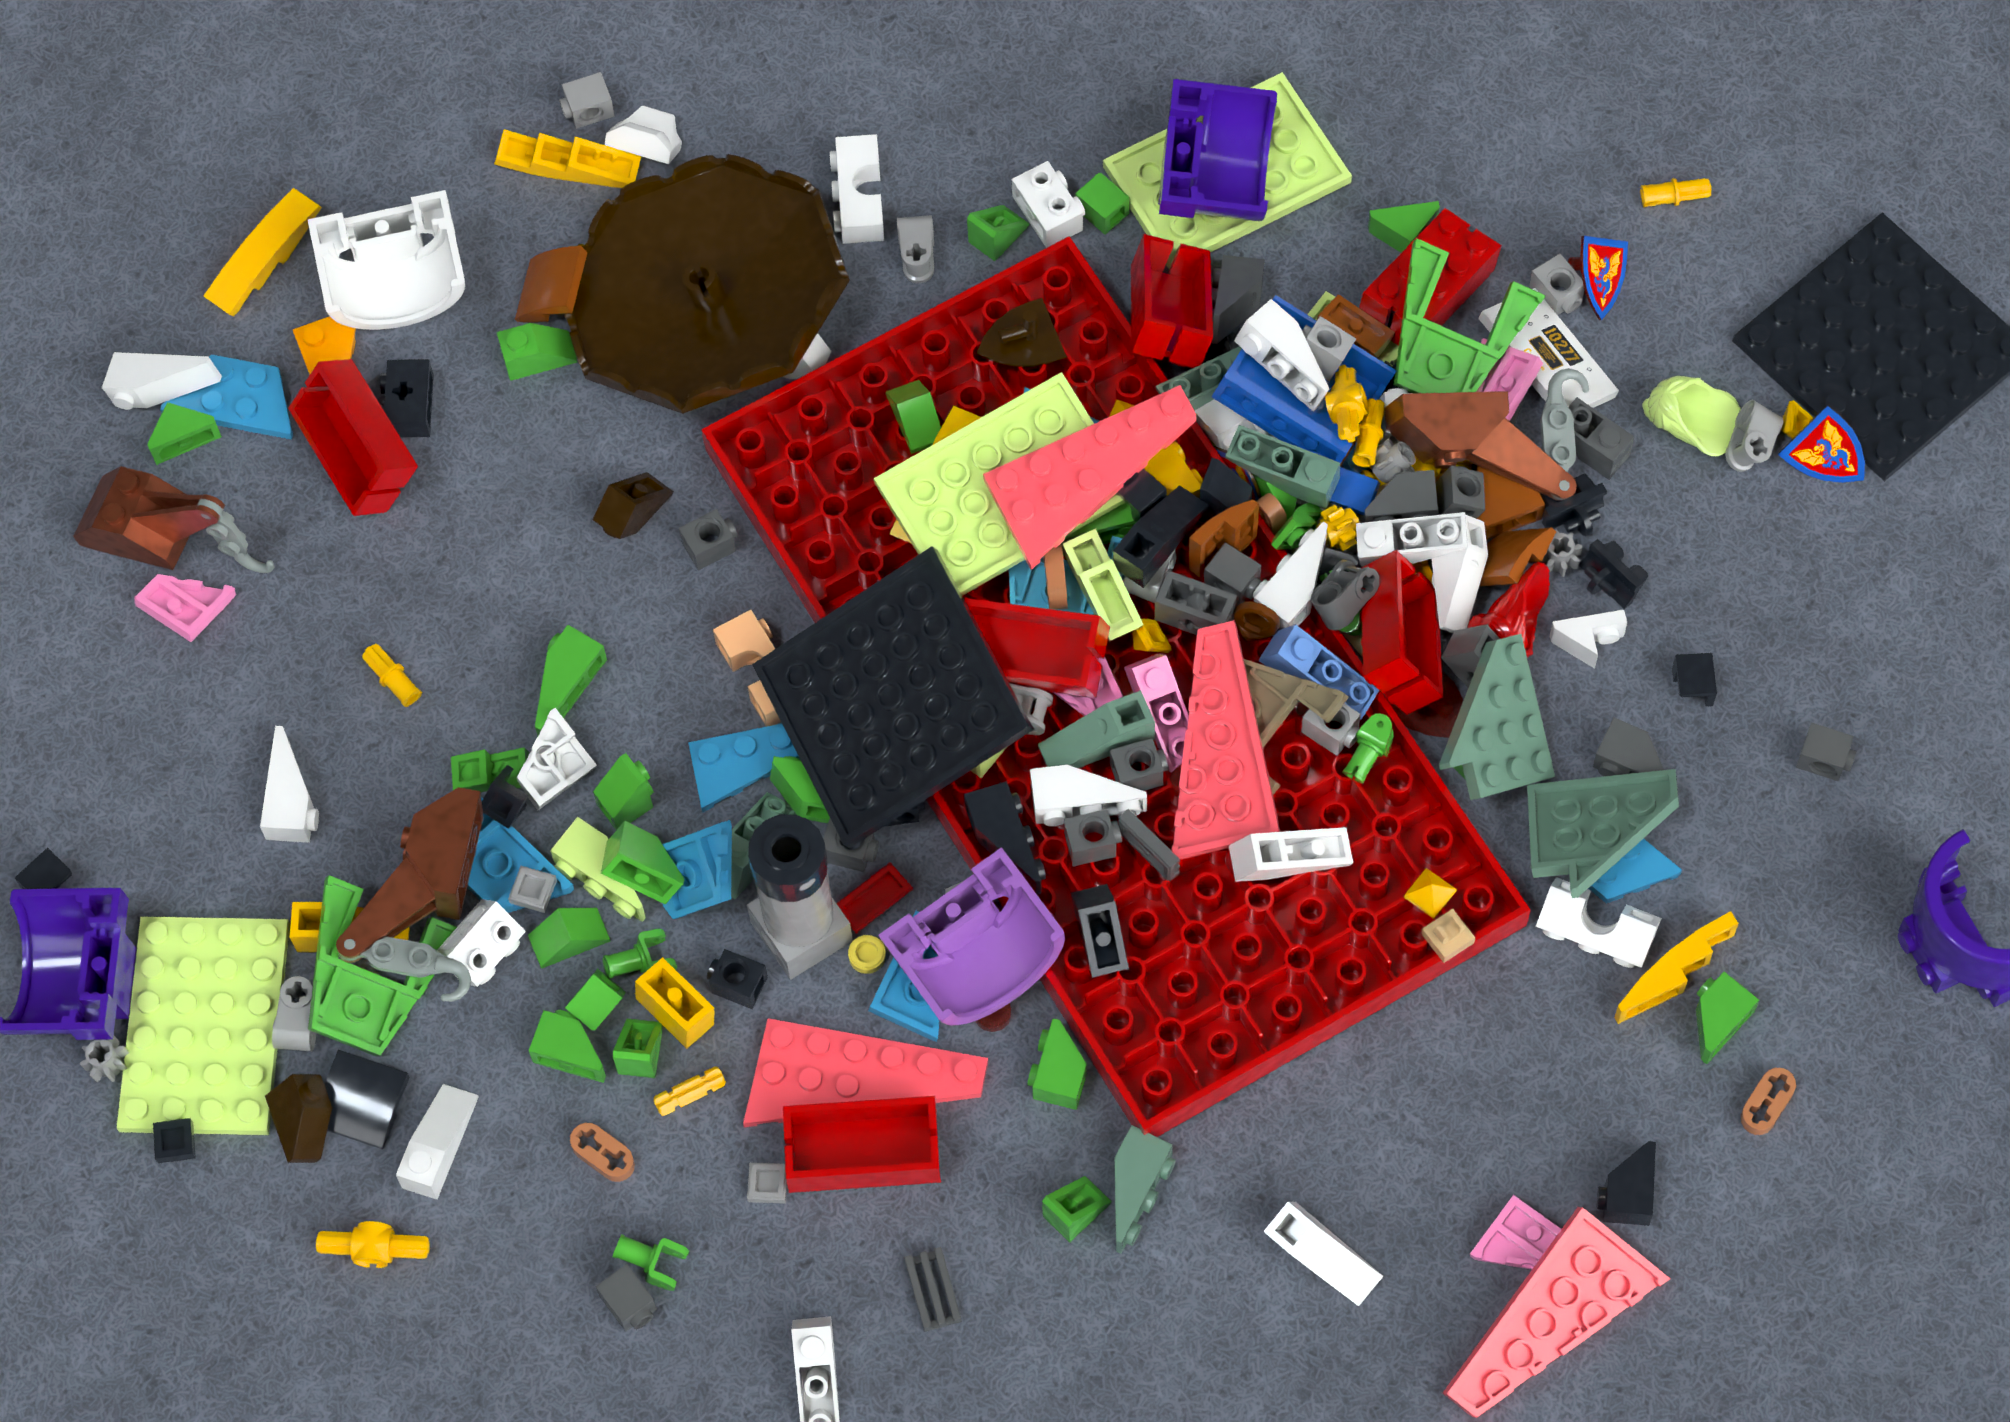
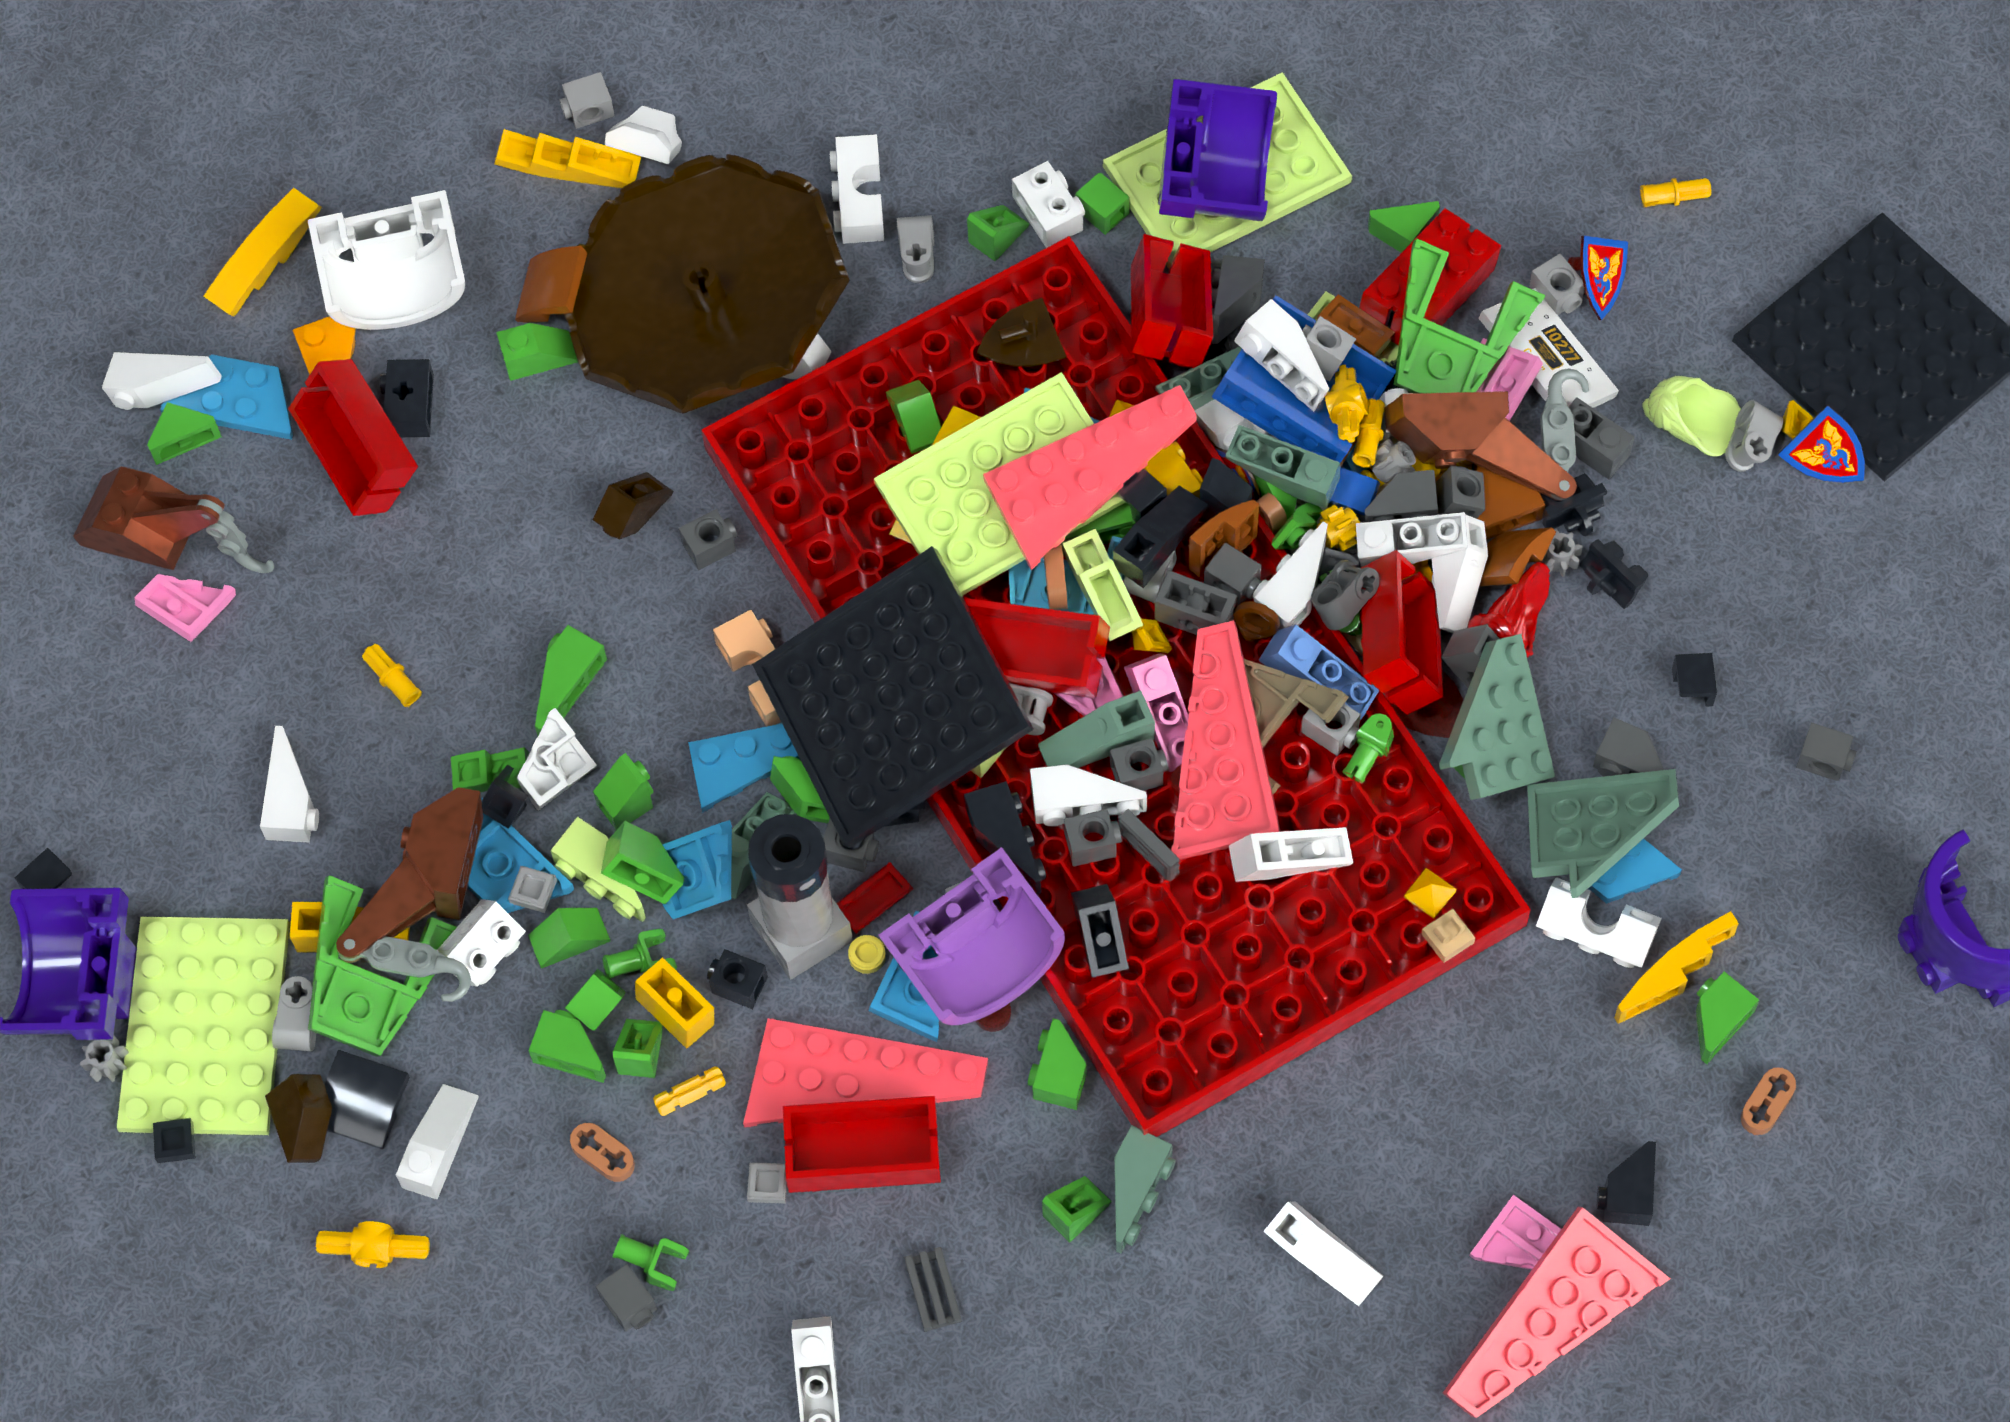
white slope [1550,610,1627,668] -> none

